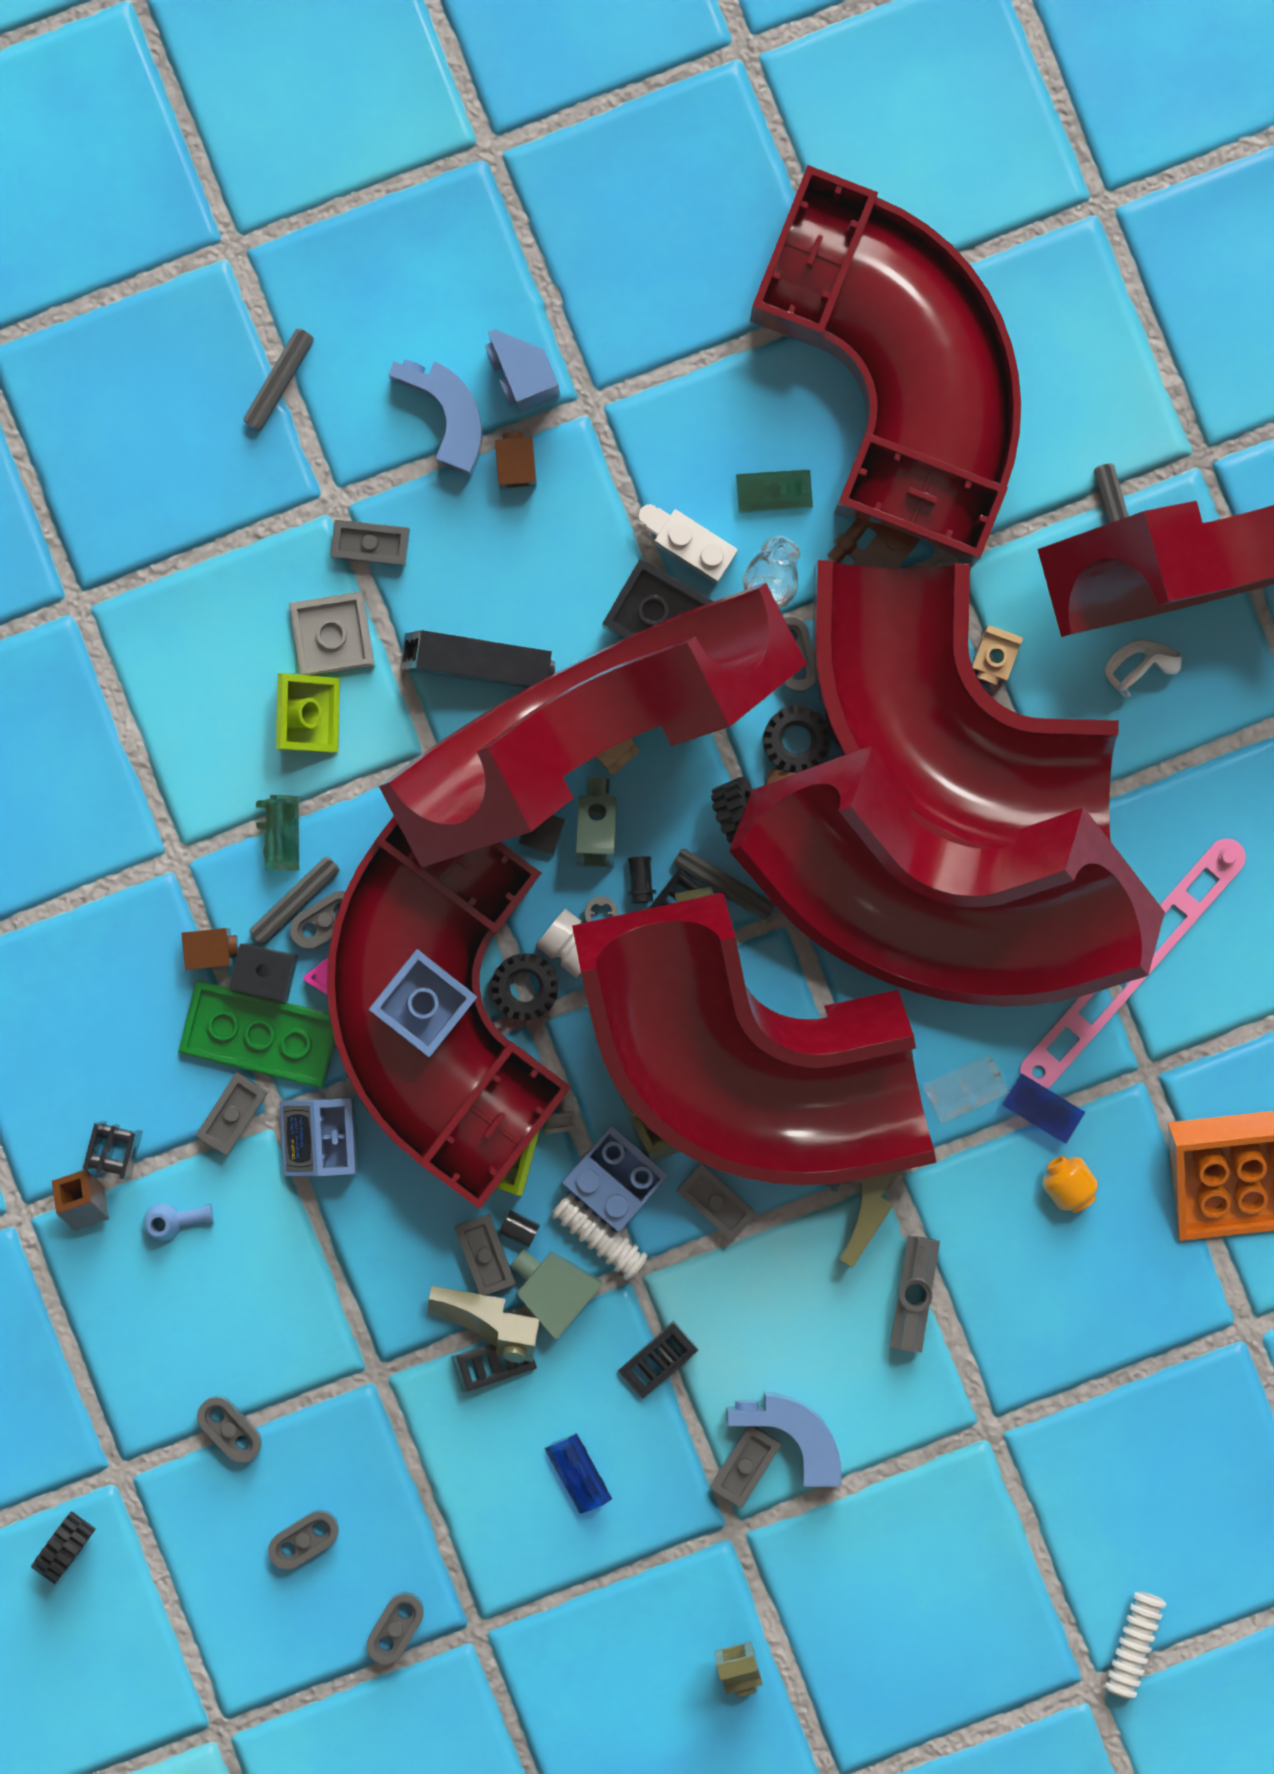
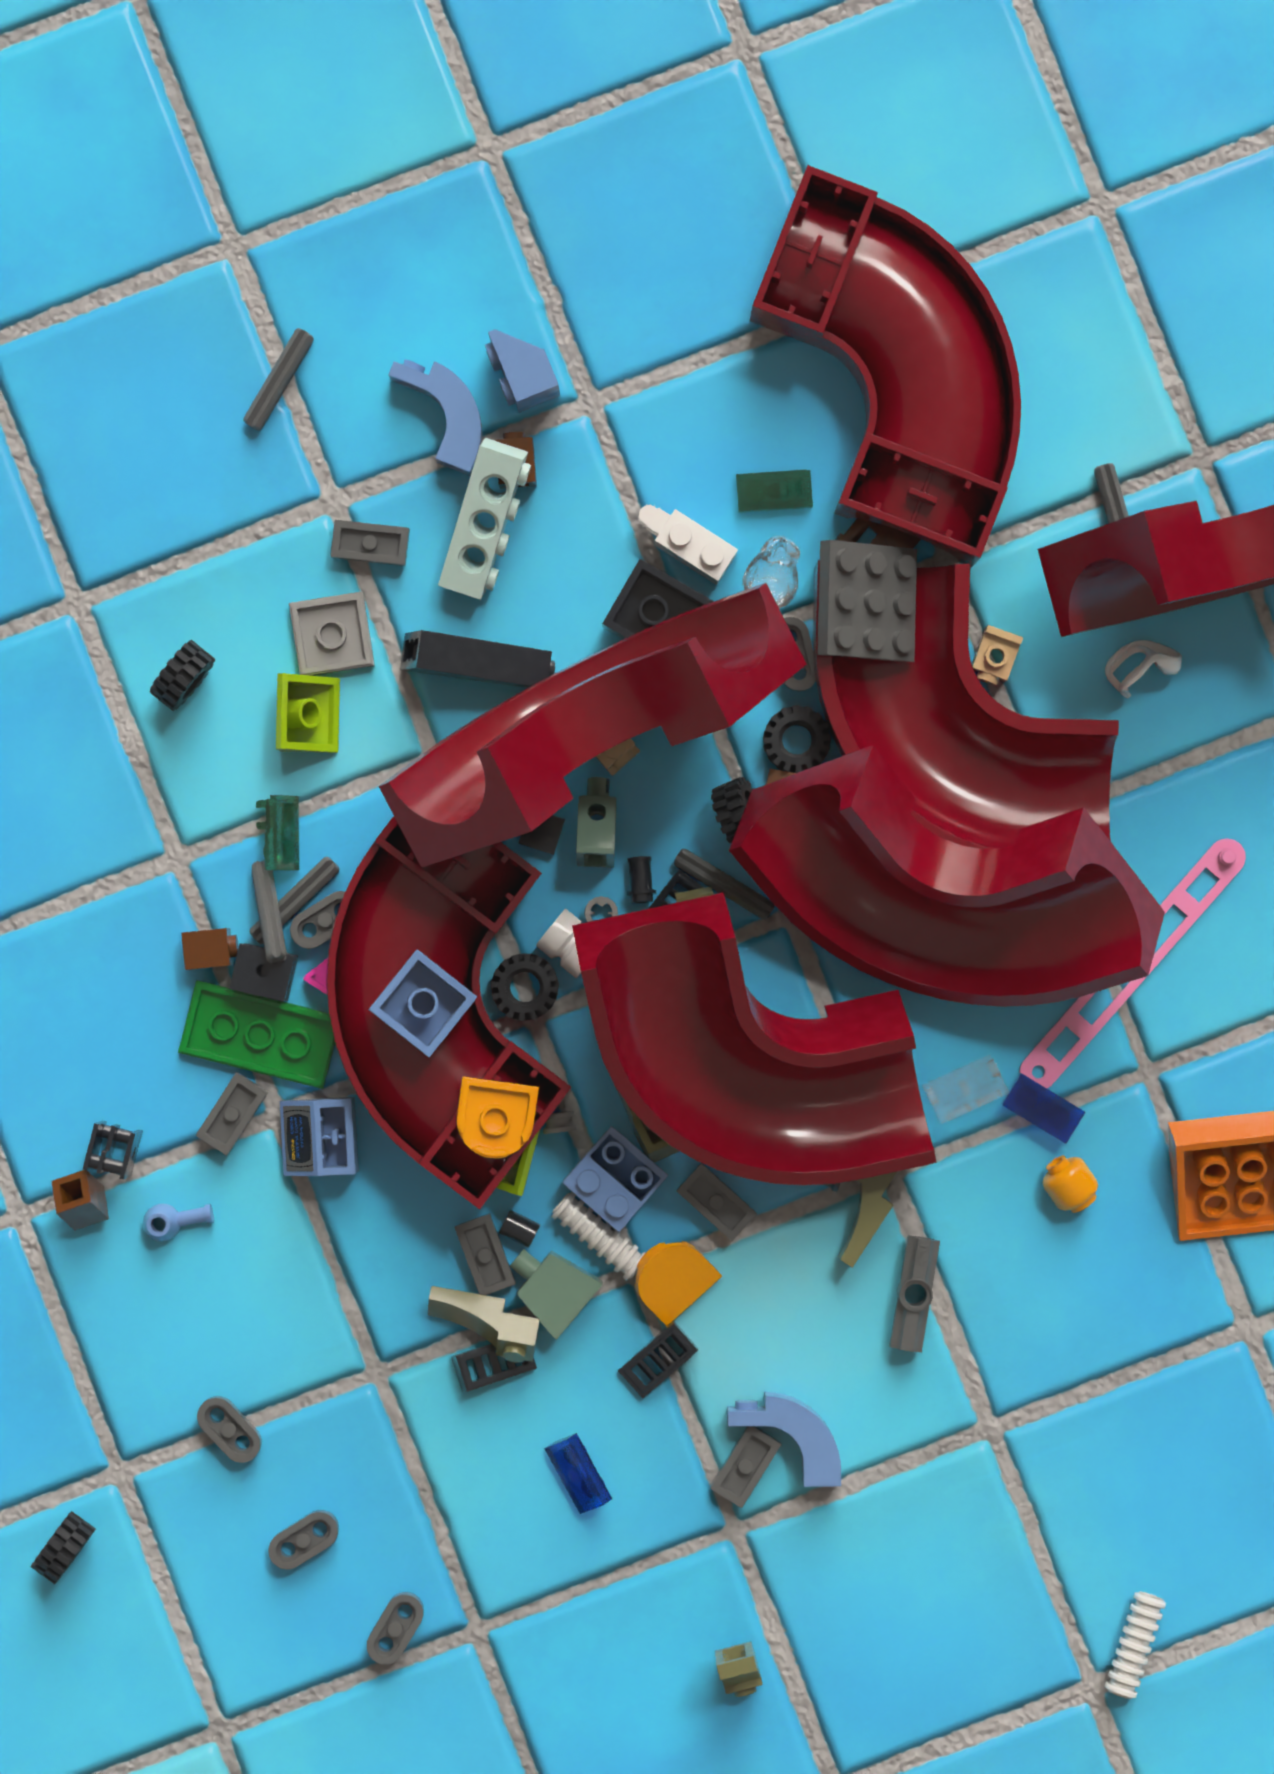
none -> black tyre [149,640,215,711]
none -> dark grey axle [252,860,287,964]
none -> light aqua brick [438,438,531,600]
none -> light orange tile [457,1077,539,1158]
none -> light orange tile [635,1241,722,1326]
none -> dark grey plate [818,540,917,662]

